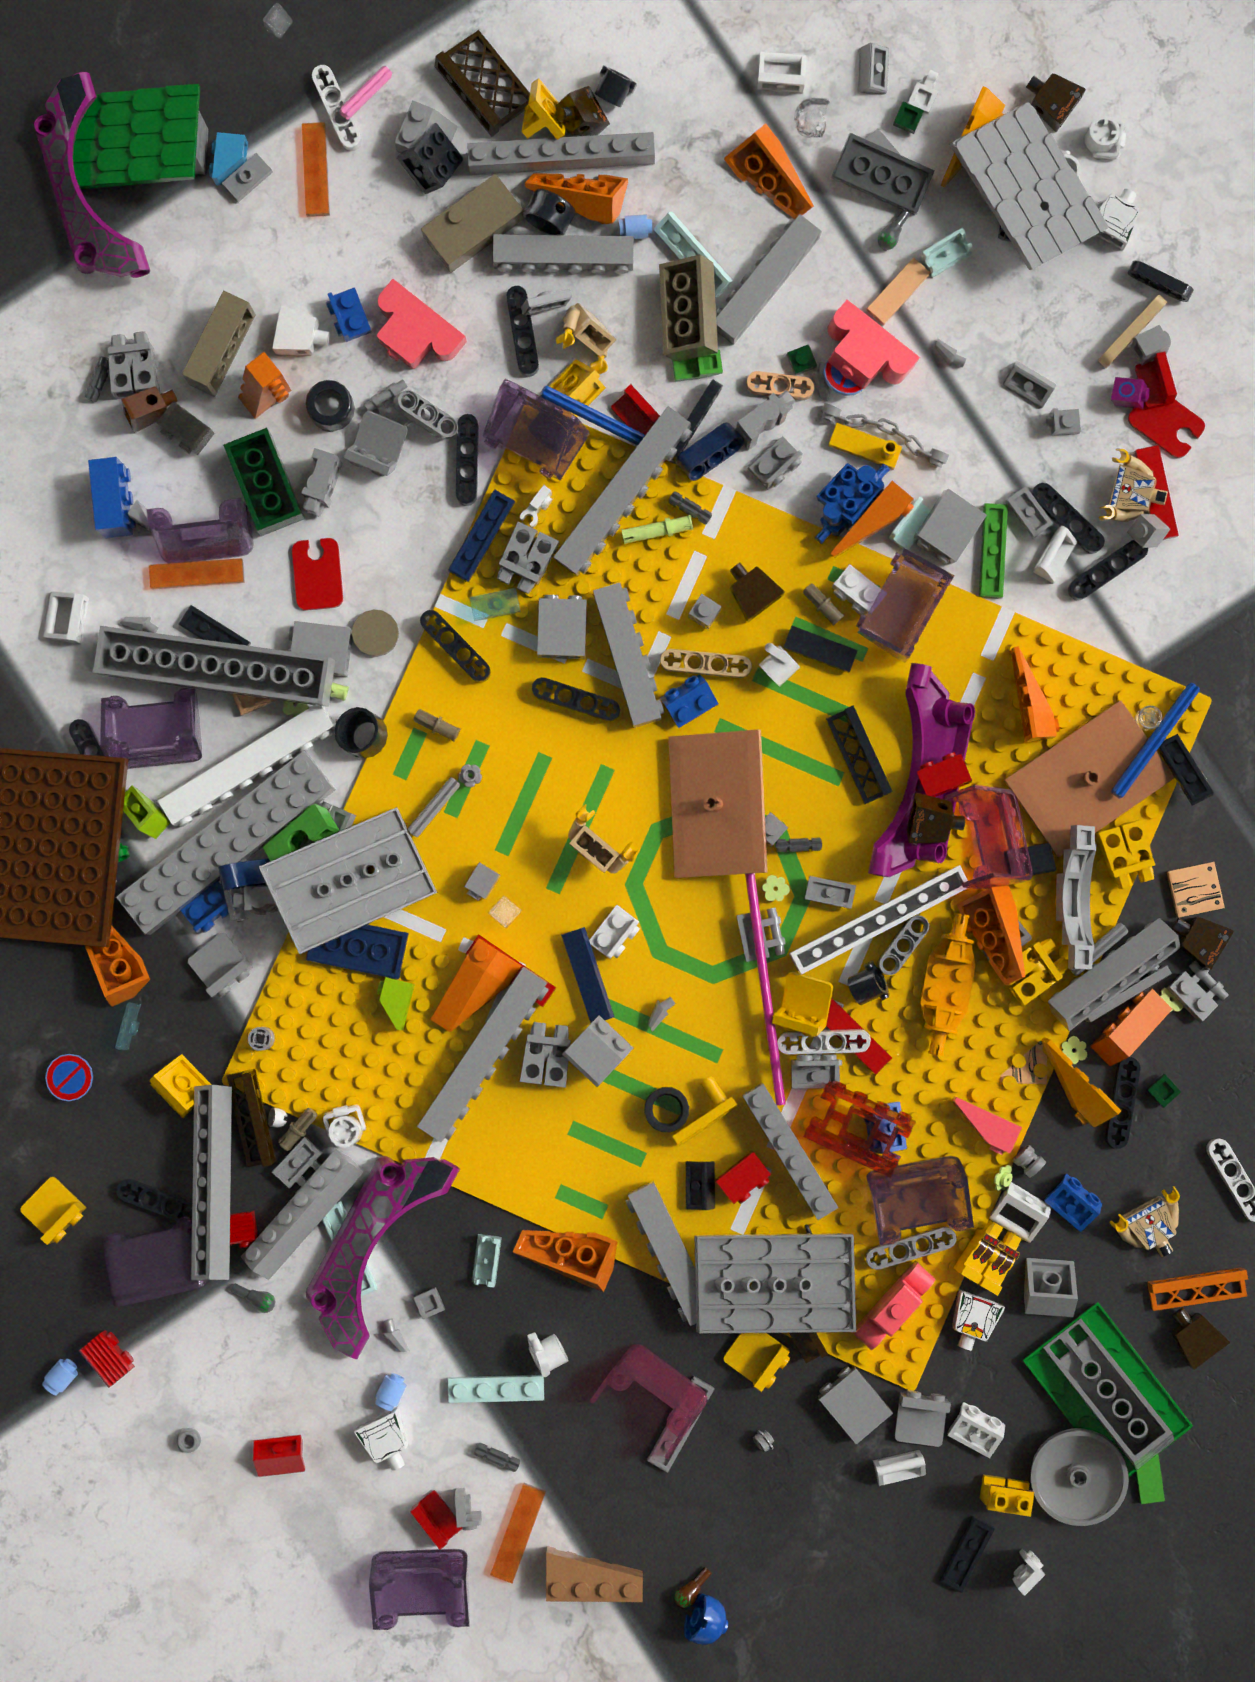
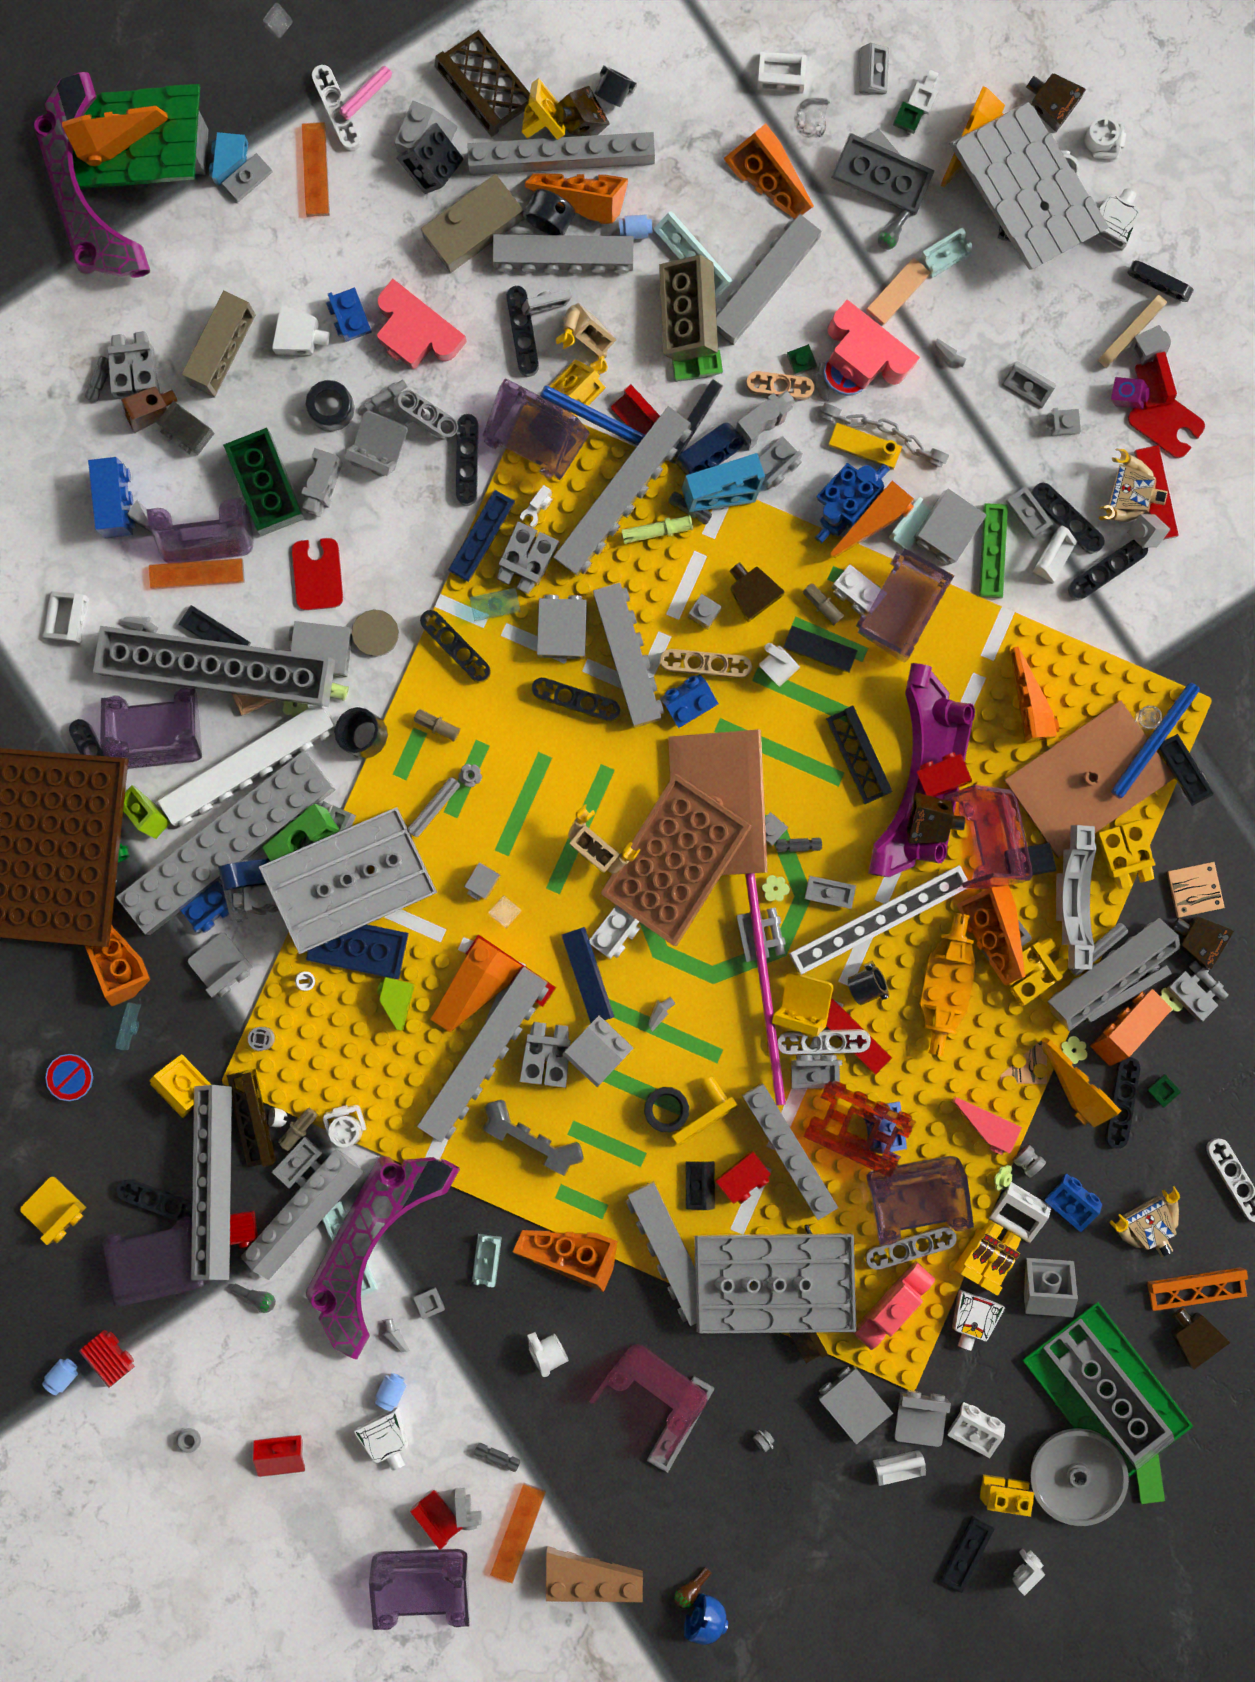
orange wedge [238,352,292,419] -> none
light aqua plate [448,1375,544,1403] -> none
yellow bracket [724,1333,790,1392] -> none
light grey beam [877,916,929,975] -> none
none -> orange wedge [62,106,168,166]
none -> white hinge [295,972,315,991]
none -> dark grey plate [482,1099,584,1176]
none -> nougat piece [600,774,752,946]
none -> dark azure wedge [681,453,765,512]

